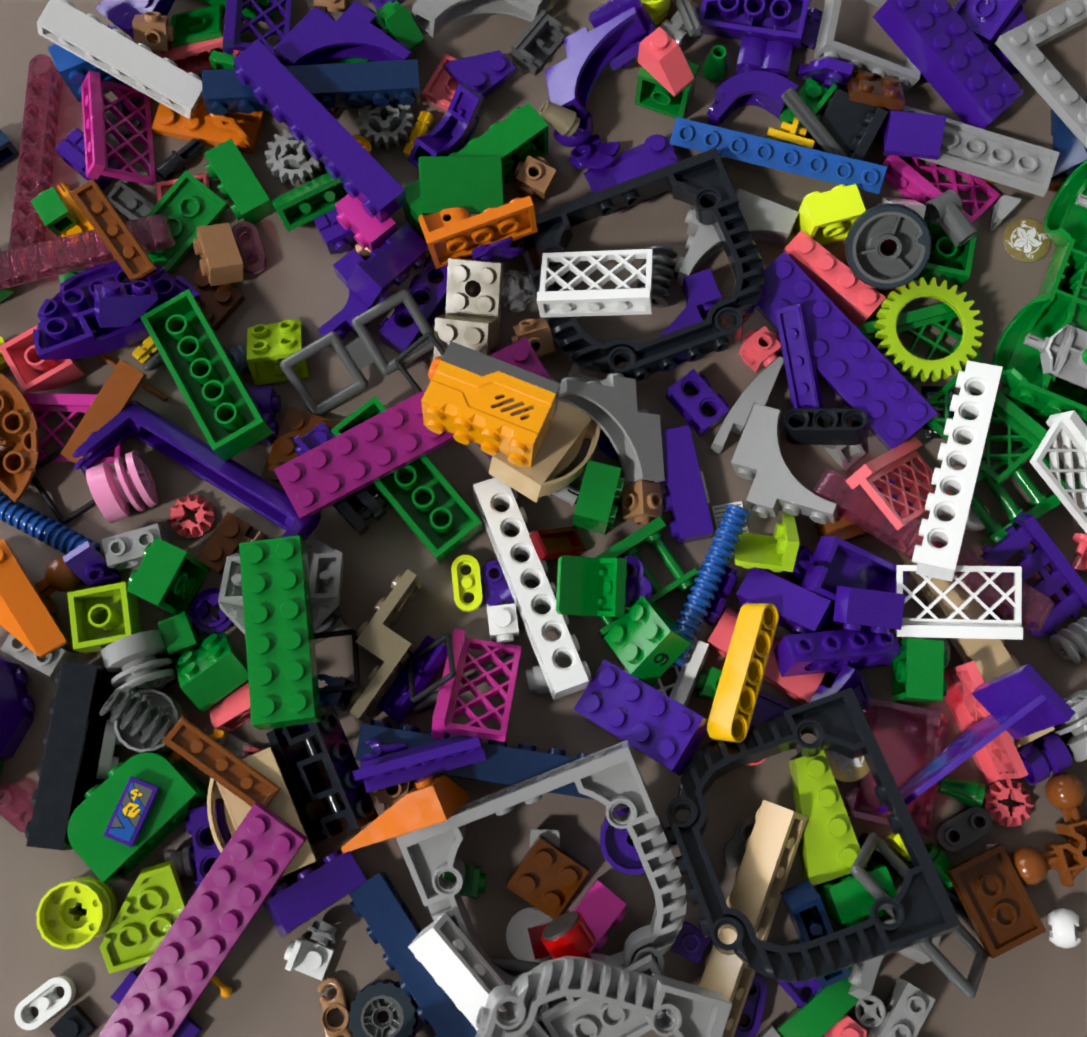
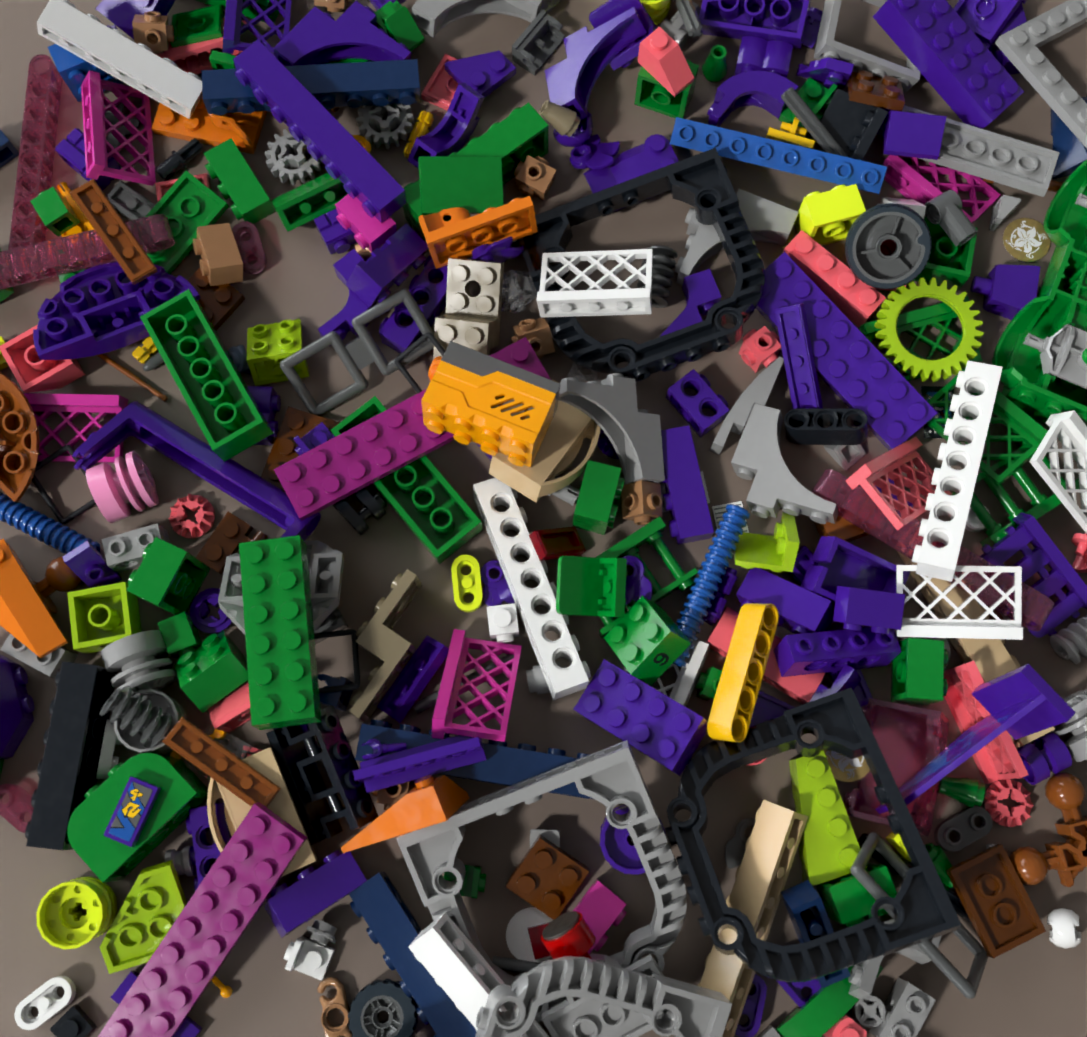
dark orange tile [60,359,147,464] -> none
dark purple slope [94,280,158,328] -> none
black piece [407,633,456,702] -> none
dark purple brick [669,921,711,965] -> none
none -> dark purple torso [970,264,1041,320]

